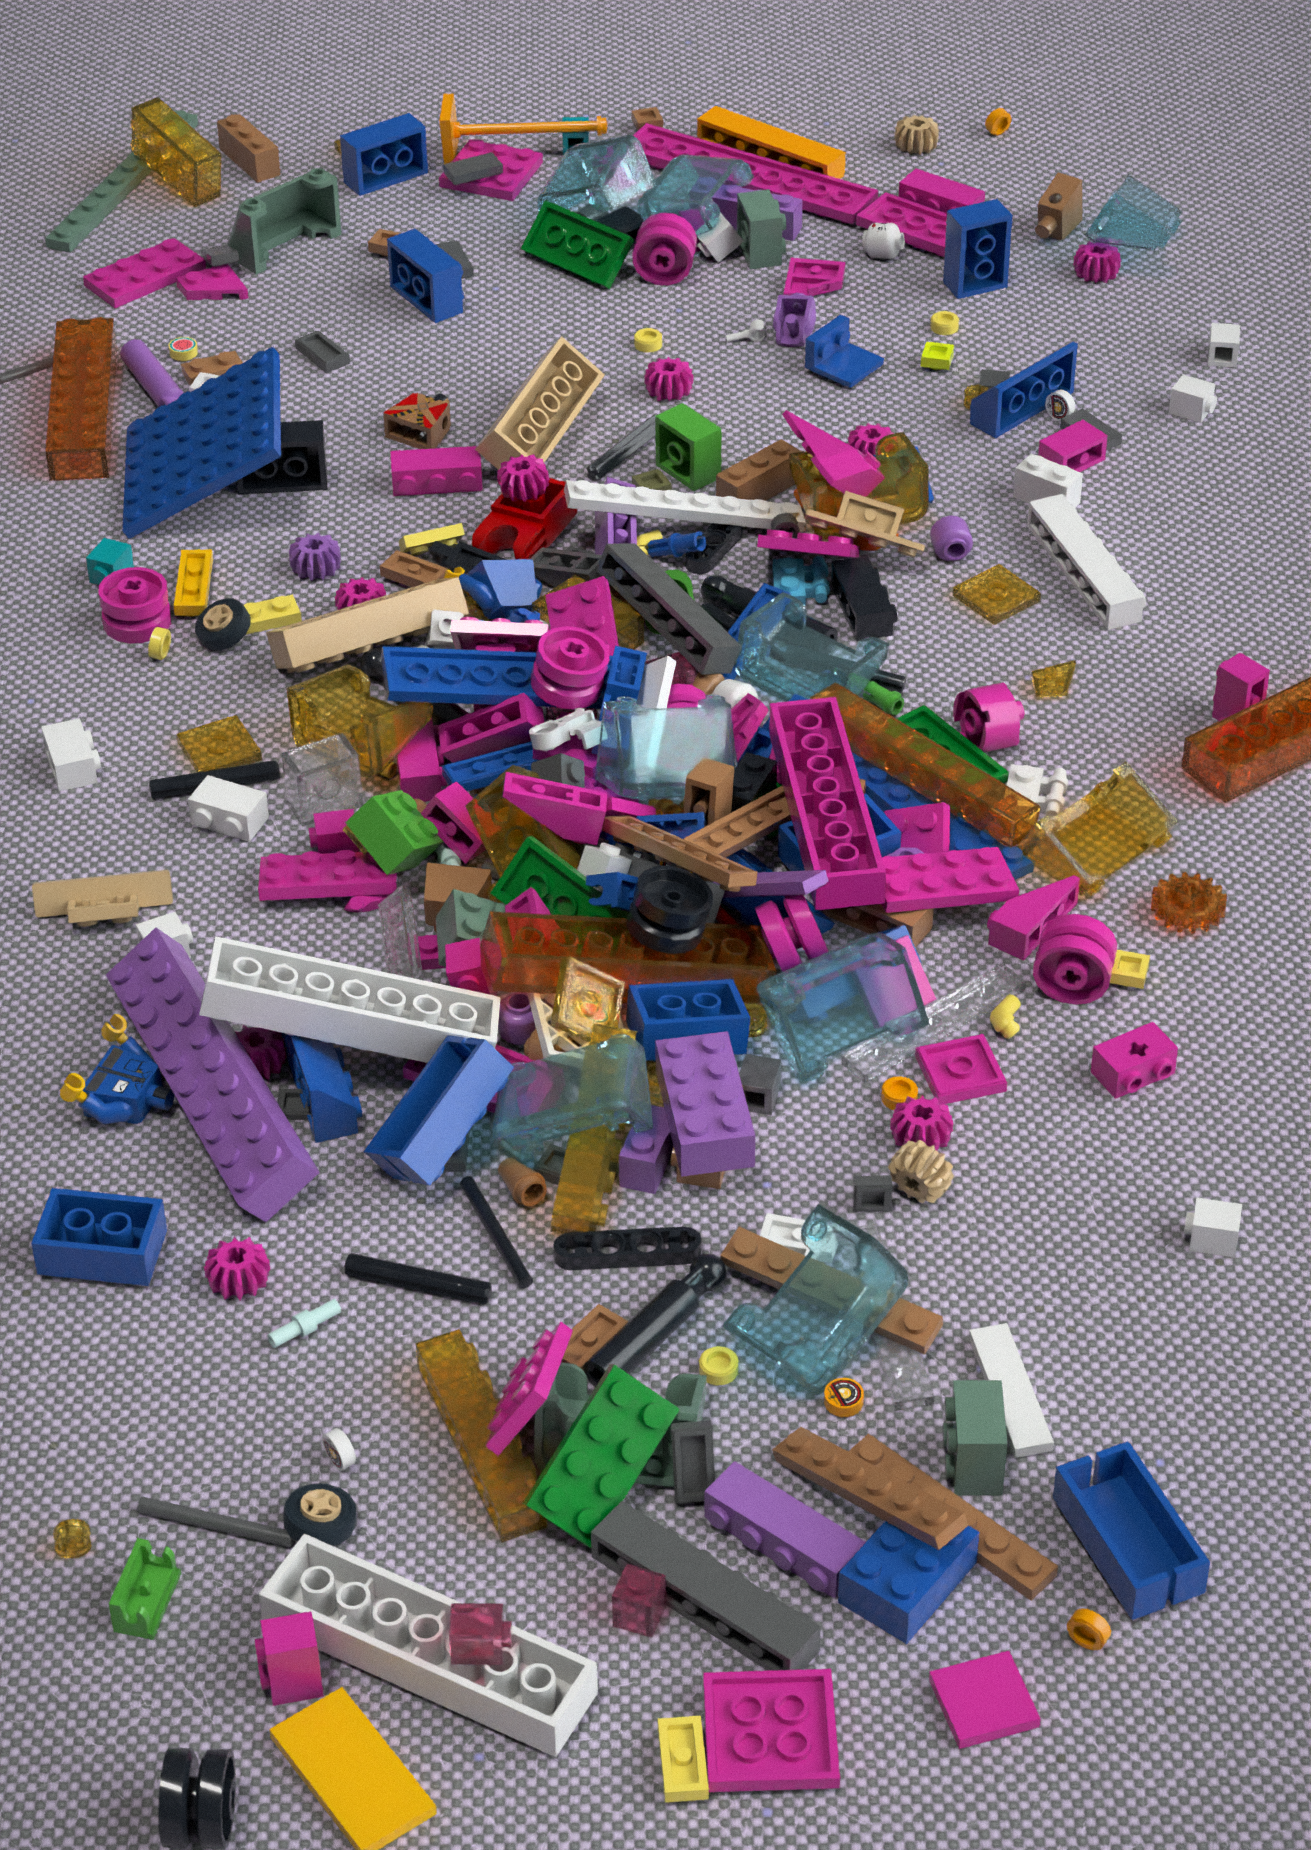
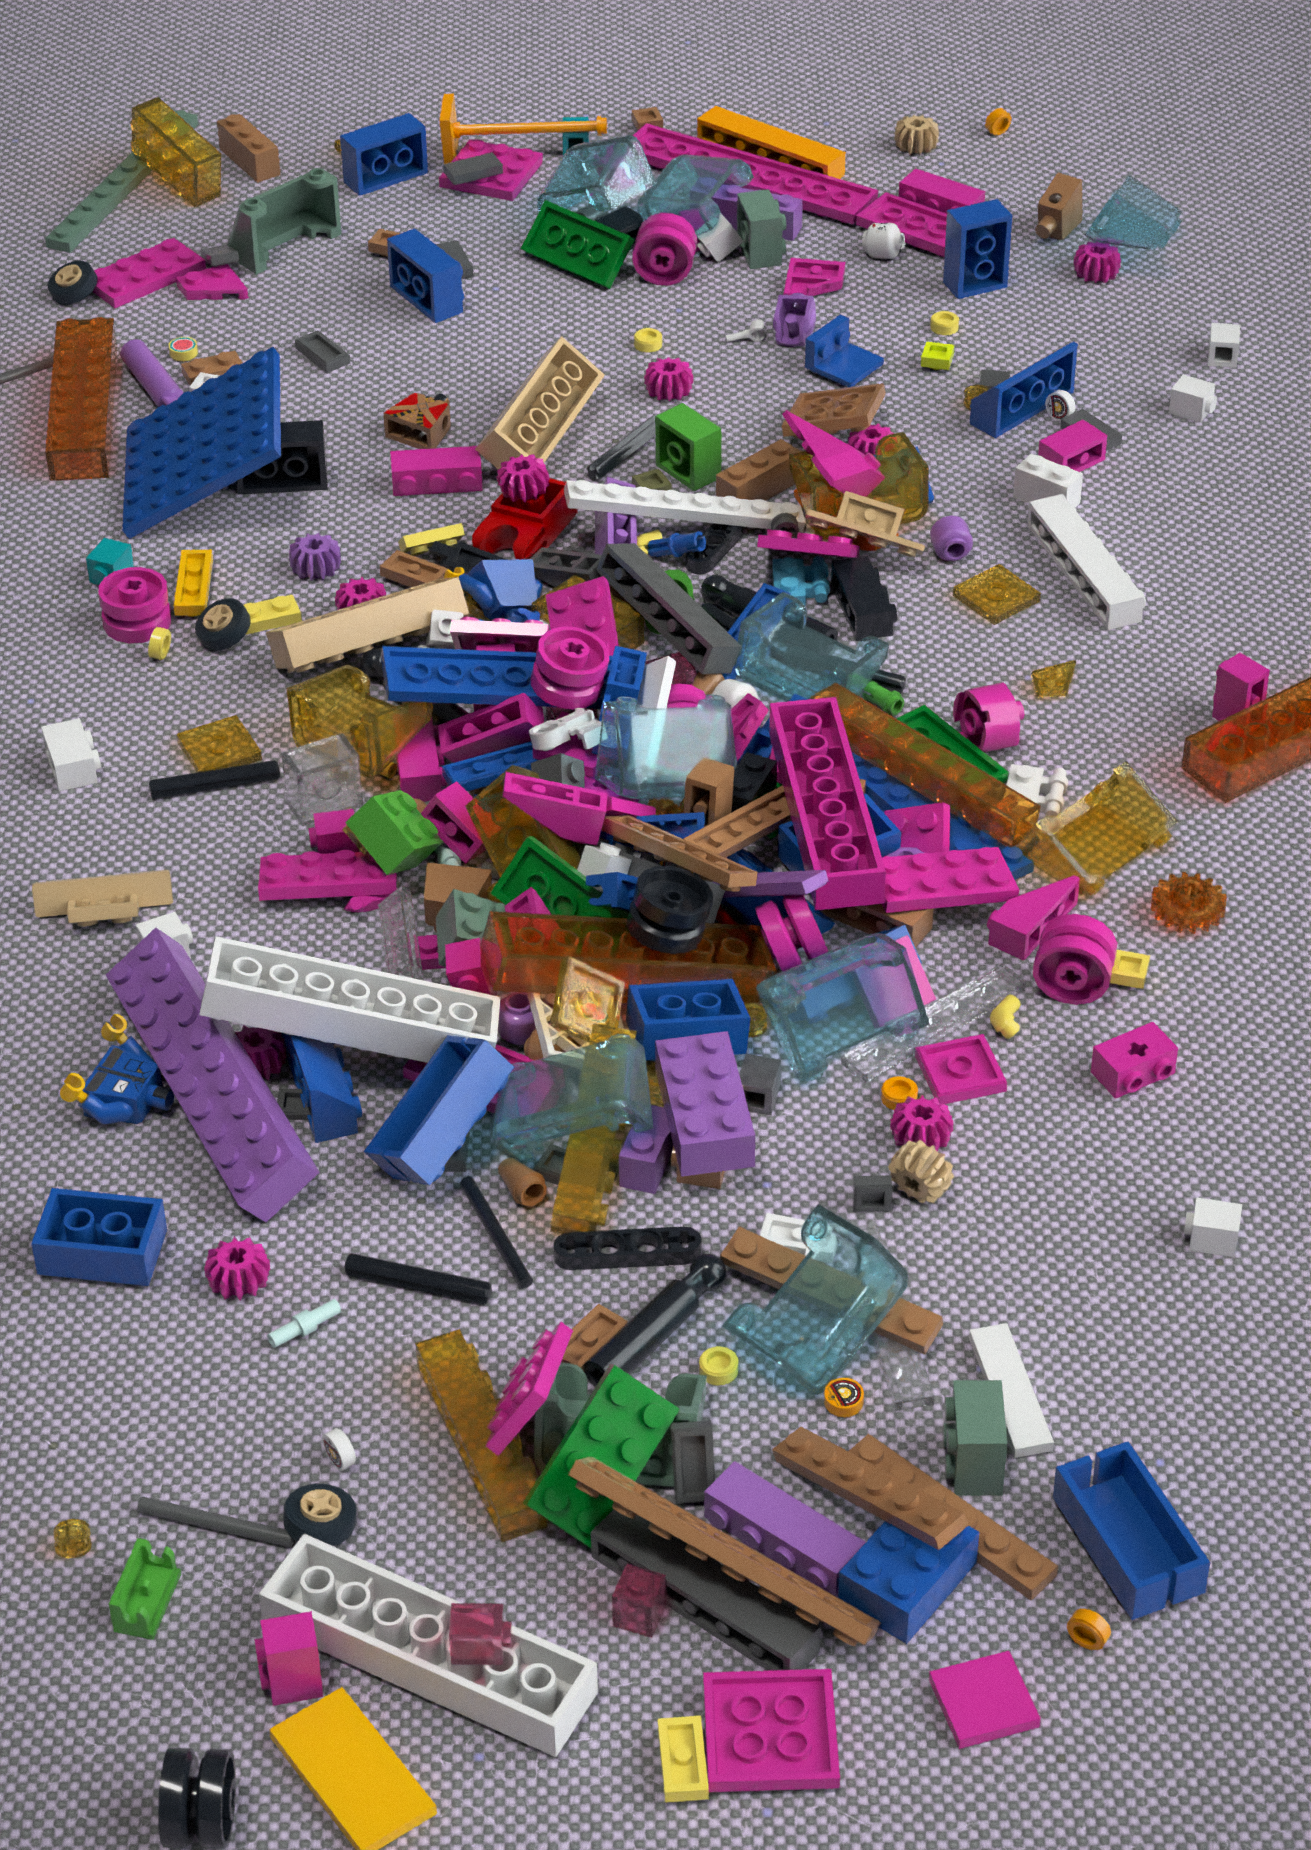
white brick [188,775,269,842] -> none
none -> black wheel [48,260,97,305]
none -> medium nougat plate [568,1457,881,1646]
none -> medium nougat plate [781,383,886,439]

